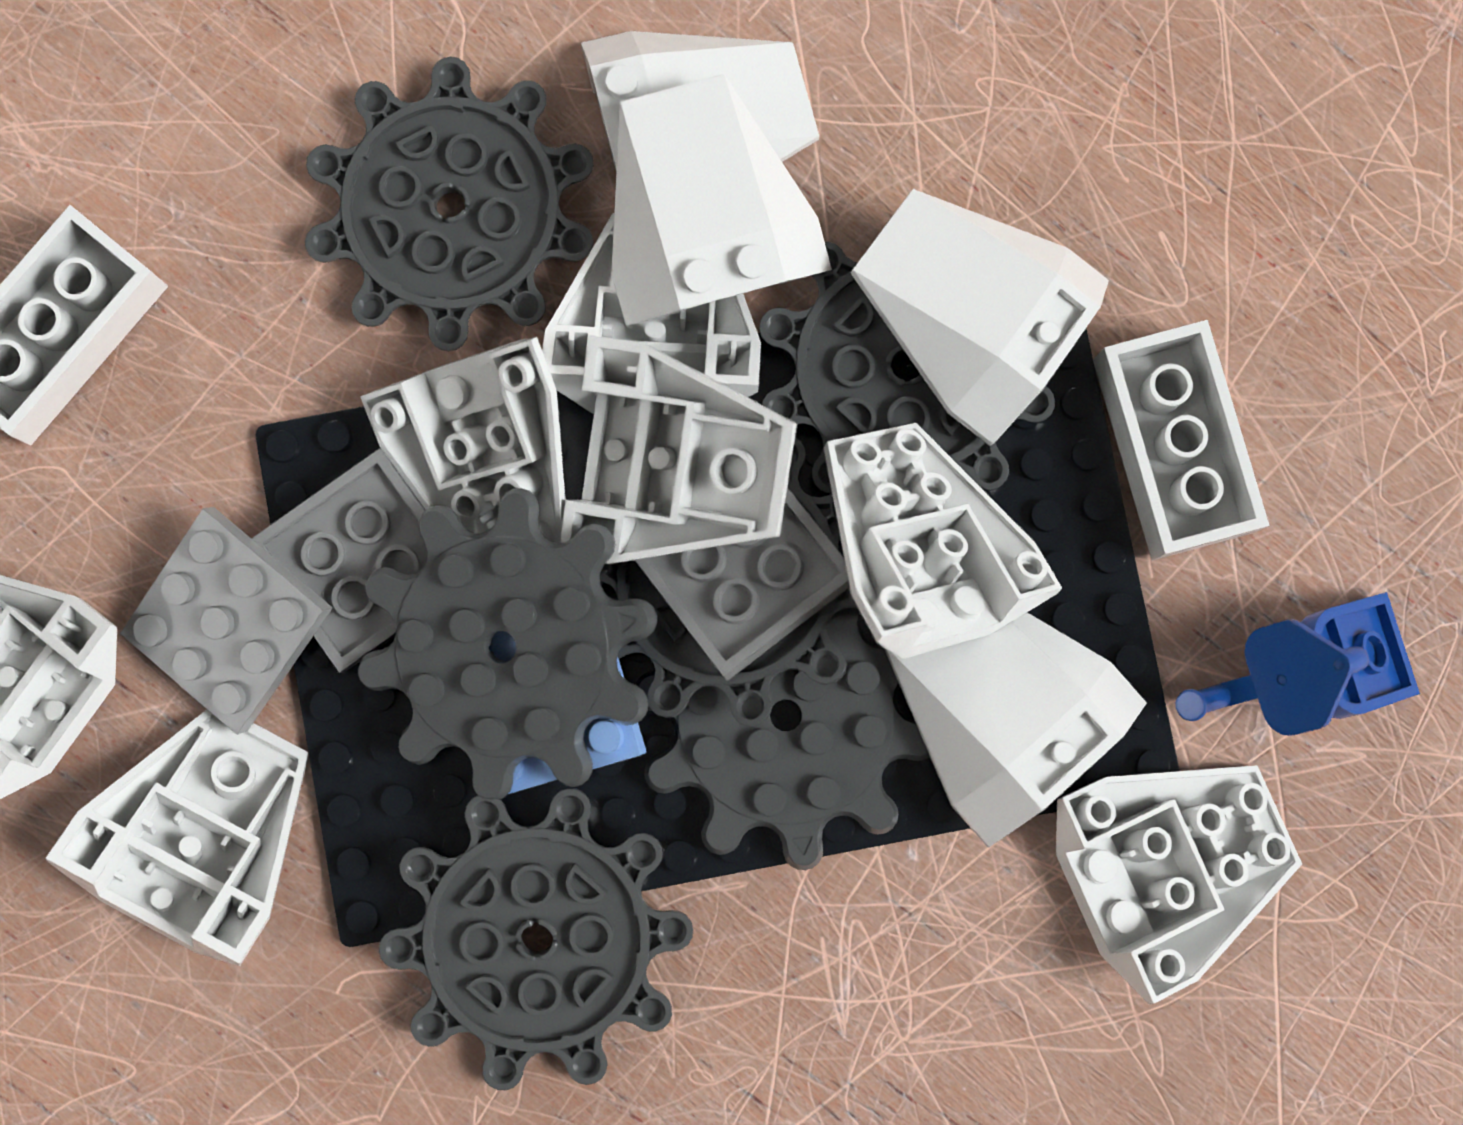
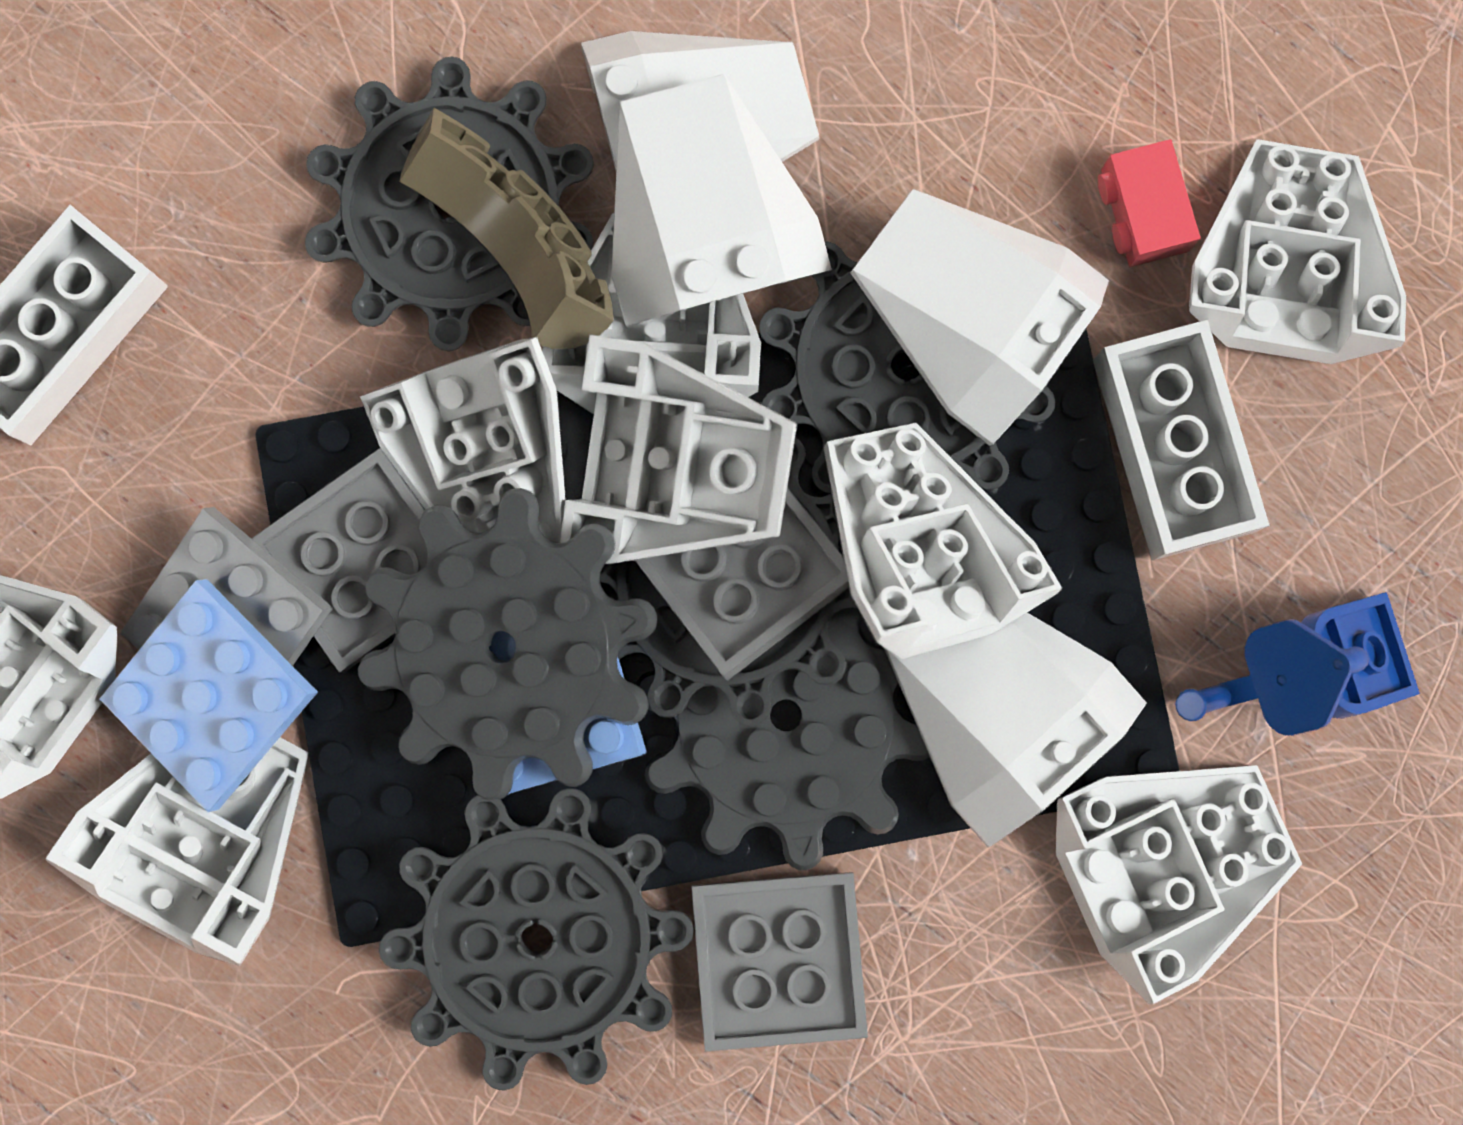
none -> light blue plate [100,579,318,812]
none -> dark tan brick [399,108,614,349]
none -> light grey plate [692,872,868,1052]
none -> coral brick [1098,139,1201,268]
none -> white wedge [1189,139,1406,364]

